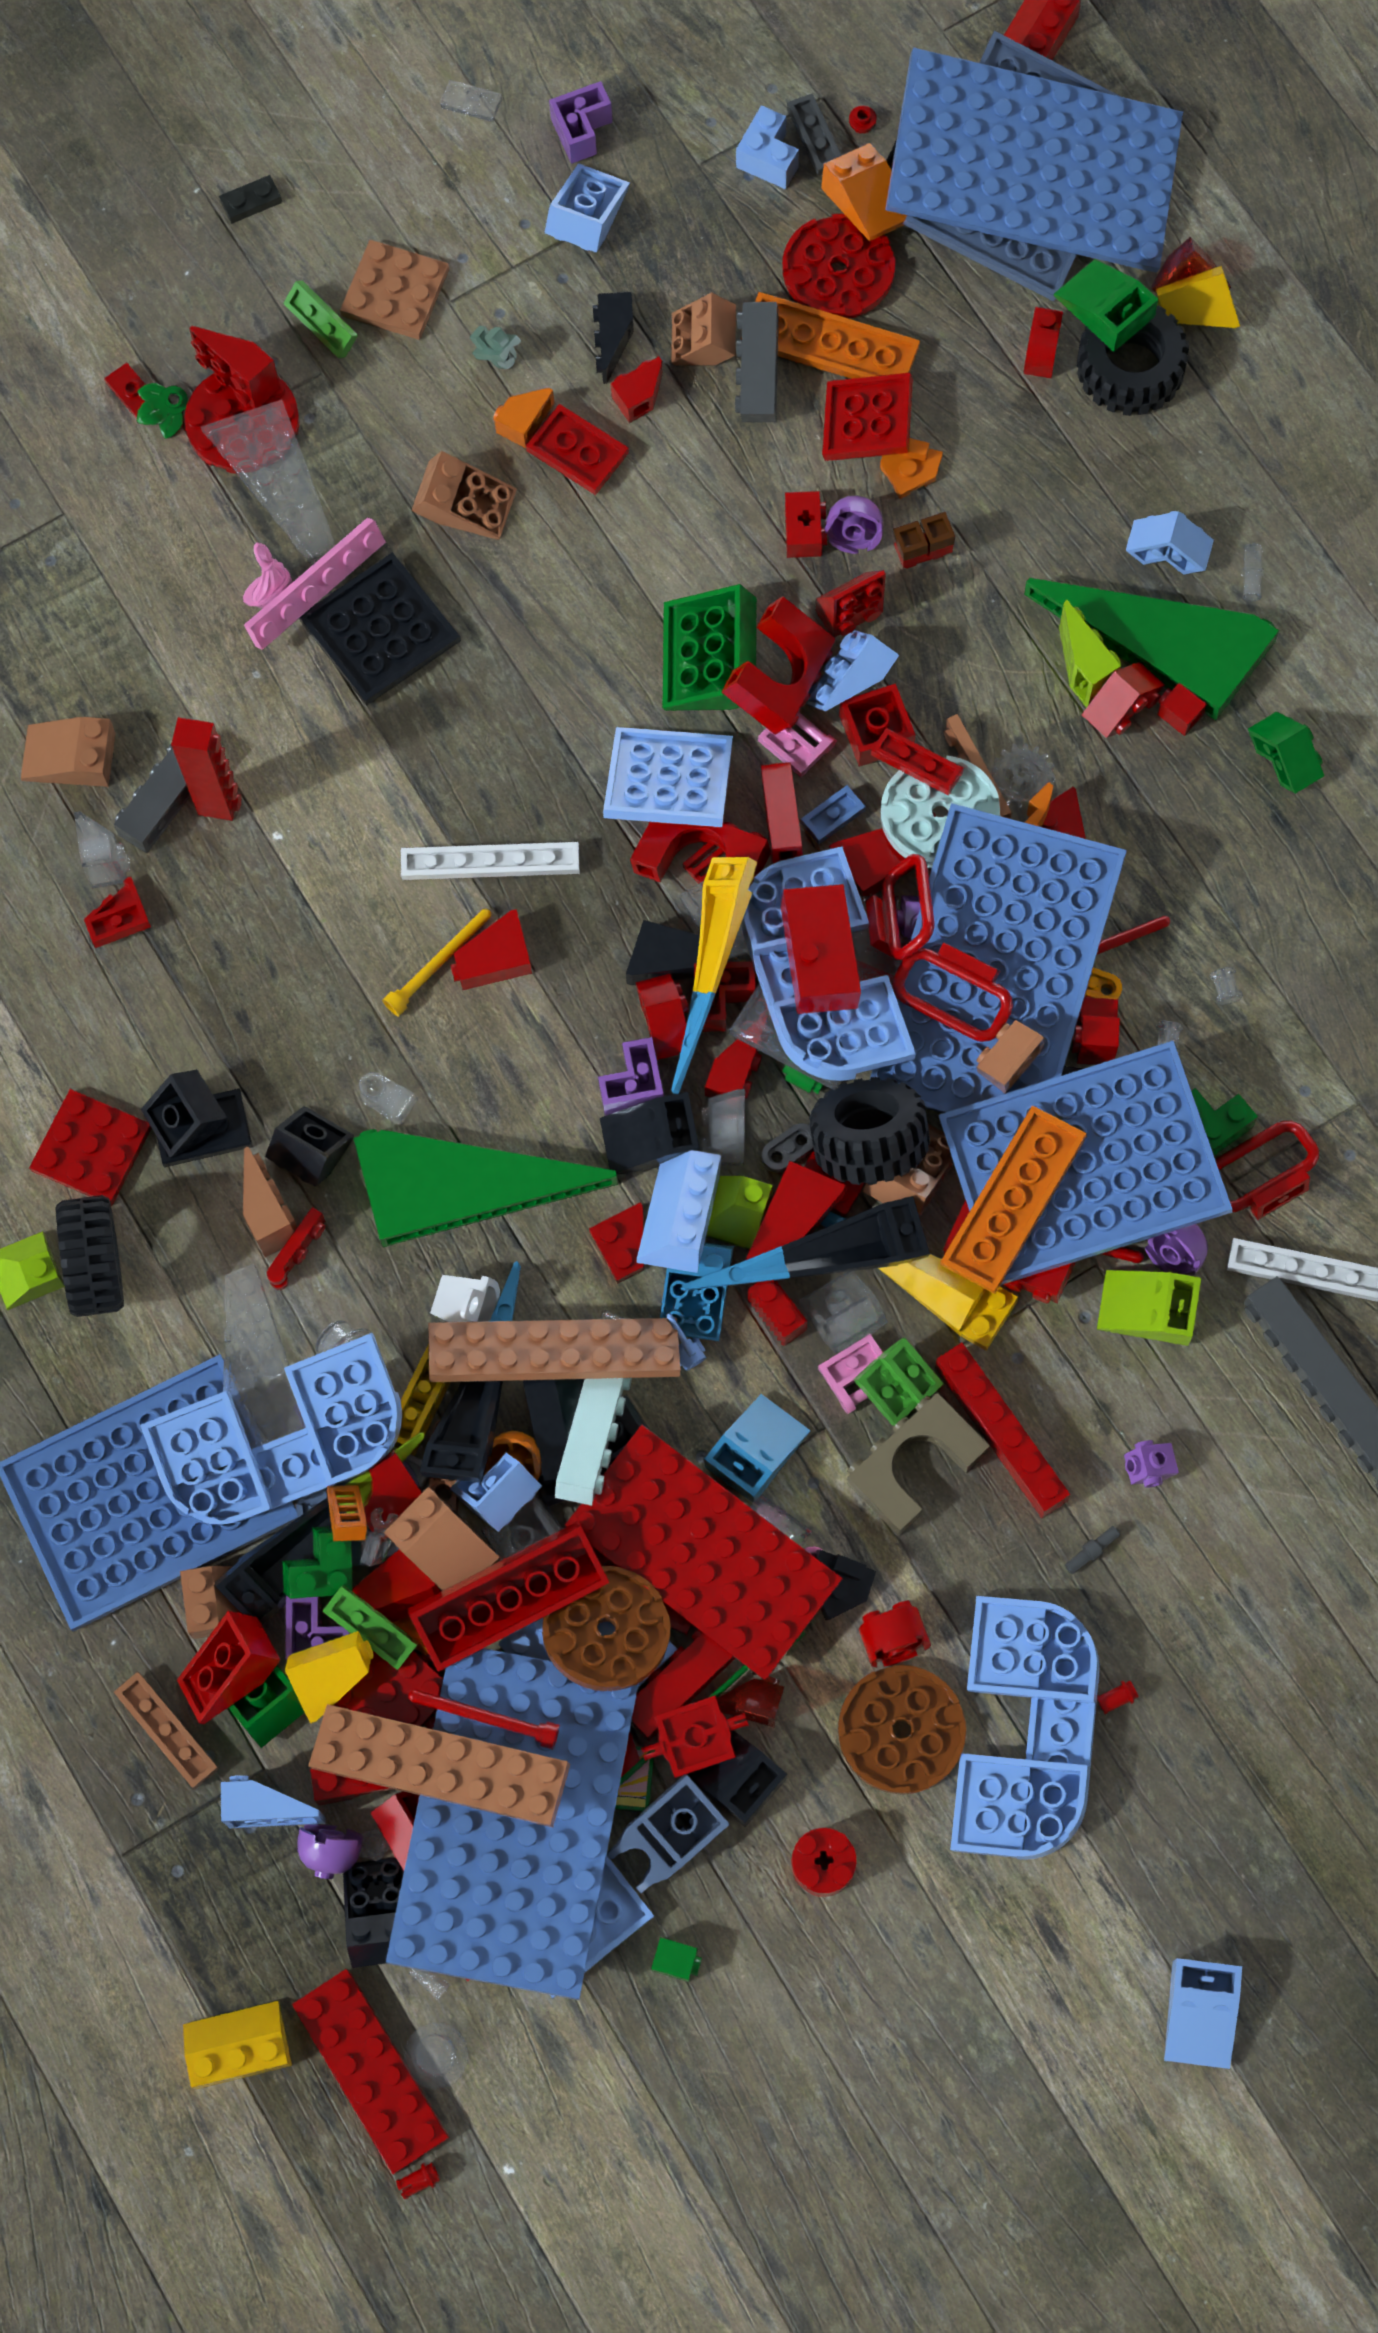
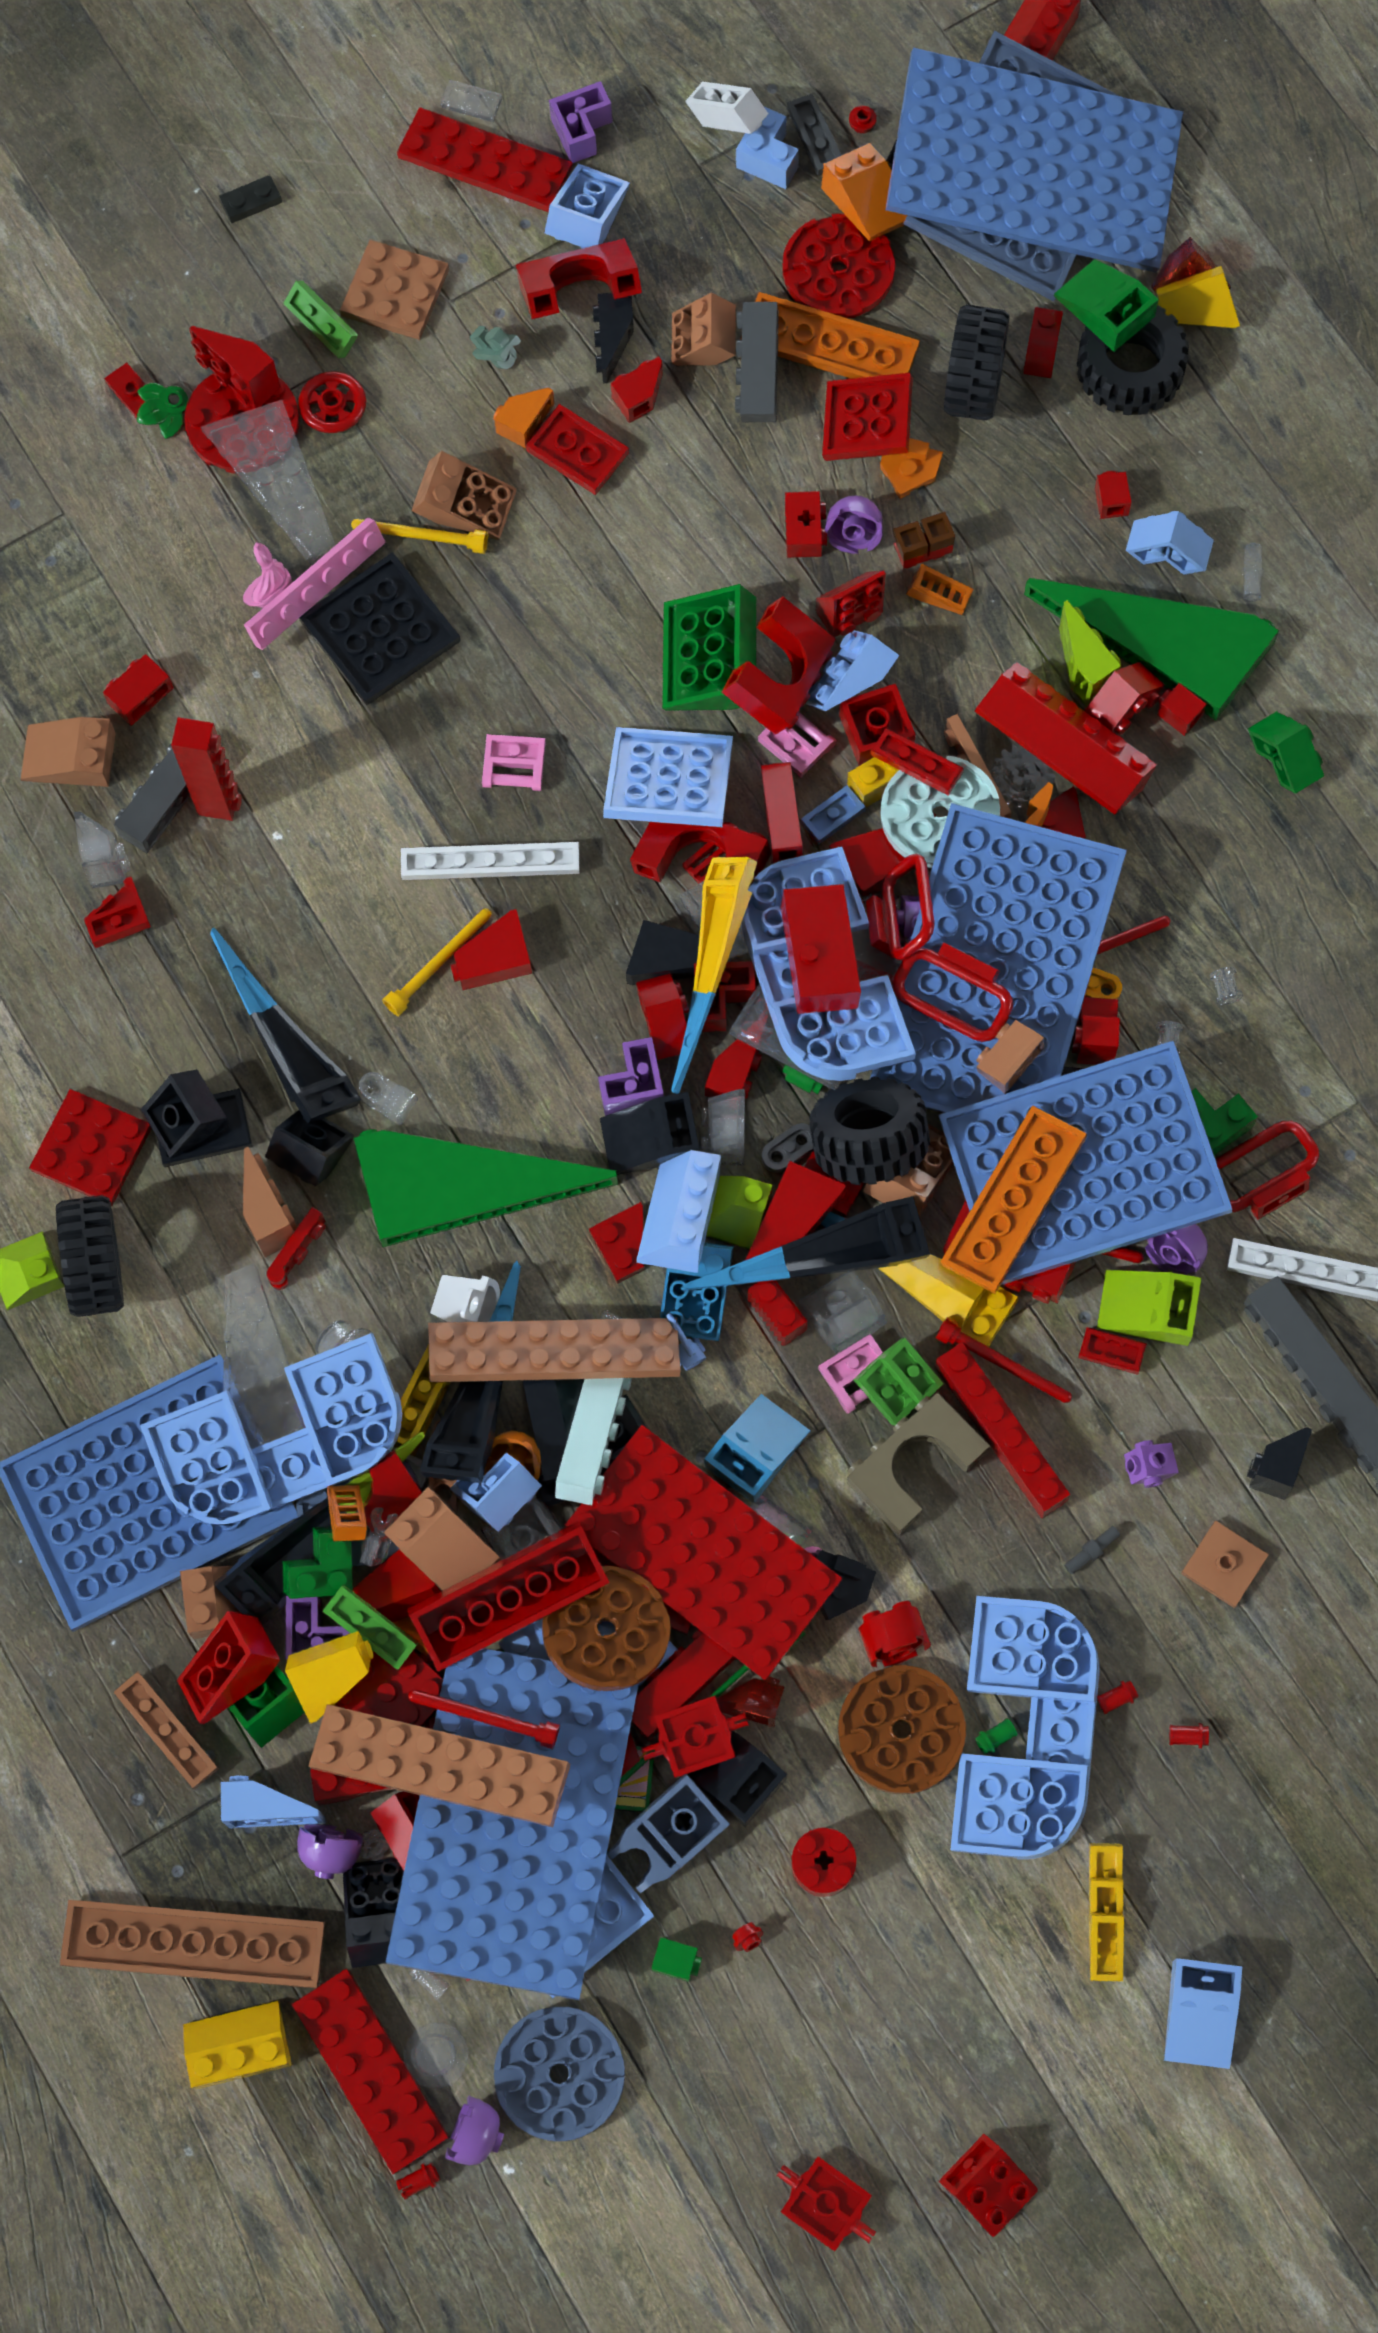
none -> nougat plate [60,1900,326,1989]
none -> red brick [103,654,174,726]
none -> black plate [210,928,361,1124]
none -> red plate [298,371,366,434]
none -> yellow piece [351,519,488,554]
none -> red plate [397,107,573,212]
none -> medium lavender cylinder [445,2095,504,2165]
none -> bright pink plate [482,734,546,791]
none -> sand blue plate [494,2007,625,2142]
none -> red arch [516,238,642,319]
none -> white brick [685,82,769,134]
none -> red plate [732,1922,764,1952]
none -> red plate [776,2156,877,2252]
none -> yellow brick [847,757,899,807]
none -> orange slope [906,564,973,615]
none -> red piece [935,1317,1072,1403]
none -> red bracket [938,2134,1038,2237]
none -> black tyre [944,304,1009,421]
none -> red slope [974,662,1157,815]
none -> green pin [975,1718,1018,1755]
none -> red plate [1078,1327,1147,1375]
none -> yellow slope [1089,1843,1124,1981]
none -> red brick [1095,470,1131,519]
none -> red pin [1169,1723,1209,1749]
none -> nougat plate [1181,1520,1269,1608]
none -> black slope [1246,1427,1312,1500]

